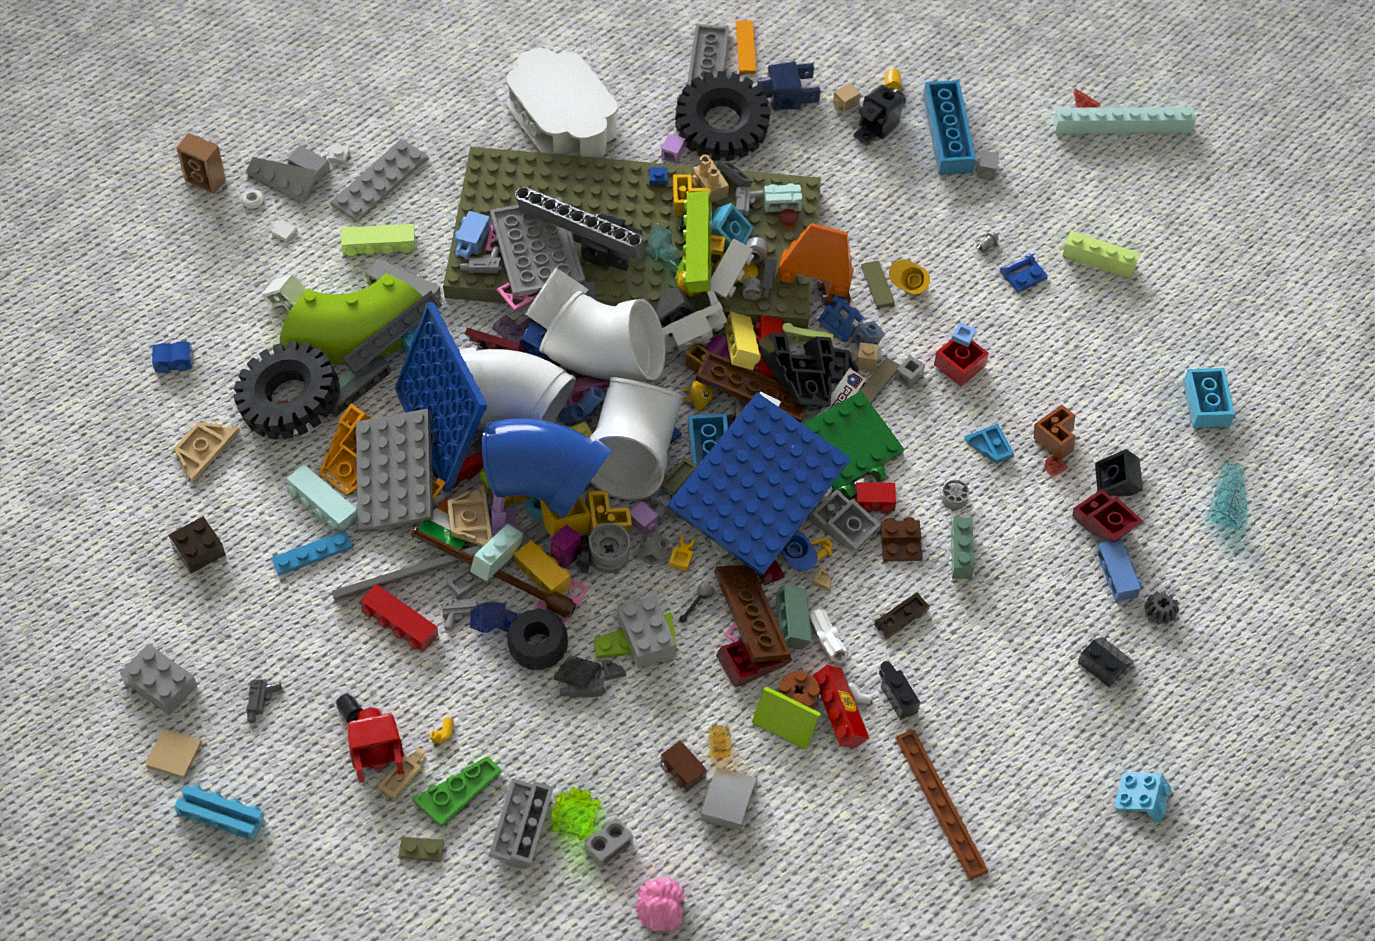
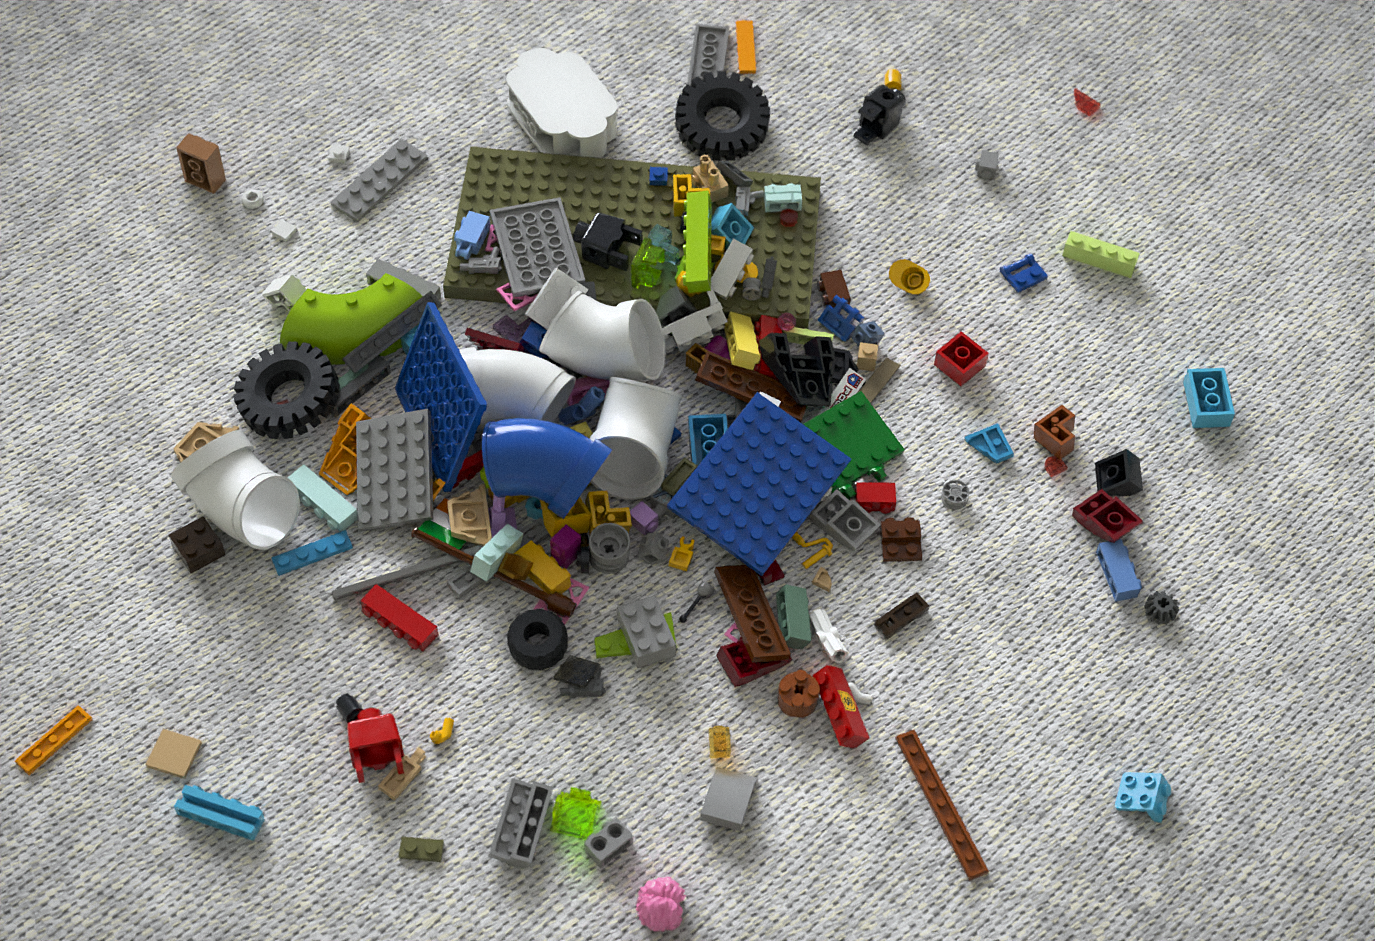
light grey brick [120,644,197,715] -> none
blue brick [152,341,193,373] -> none
light grey wing [245,157,320,203] -> none
dark grey piece [246,679,282,723] -> none
light grey brick [287,145,330,184] -> none
yellowish green brick [341,224,415,256] -> none
bright green wing [412,756,502,828] -> none
light grey piece [441,597,486,630] -> none
clear blue brick [470,602,517,633] -> none
dark grey beam [515,187,646,259] -> none
dark grey tile [602,660,626,680] -> none
reddish brown brick [660,740,707,792] -> none
lavender brick [661,134,685,163] -> none
yellow piece [682,381,715,411] -> none
light grey head [745,237,768,264] -> none
lime tile [751,686,821,749] -> none
dark blue piece [757,60,820,110] -> none
orange wedge [776,223,854,298] -> none
blue piece [781,530,818,571] -> none
tan brick [833,83,861,112] -> none
olive tile [861,260,895,309] -> none
black hinge [879,661,920,720] -> none
light grey brick [895,356,925,389] -> none
dark azure brick [923,80,976,175] -> none
light blue plate [951,322,976,347] -> none
sand green brick [951,517,974,579] -> none
light grey pin [976,232,999,253] -> none
light aqua brick [1053,107,1196,134] -> none
black slope [1078,637,1134,688] -> none
clear light blue wedge [1205,459,1248,532] -> none
none -> light orange tile [14,705,93,775]
none -> white cylinder [171,430,300,550]
none -> pearl gold panel [498,553,533,581]
none -> clear neon green panel [631,237,666,289]
none -> clear pink plate [777,313,796,331]

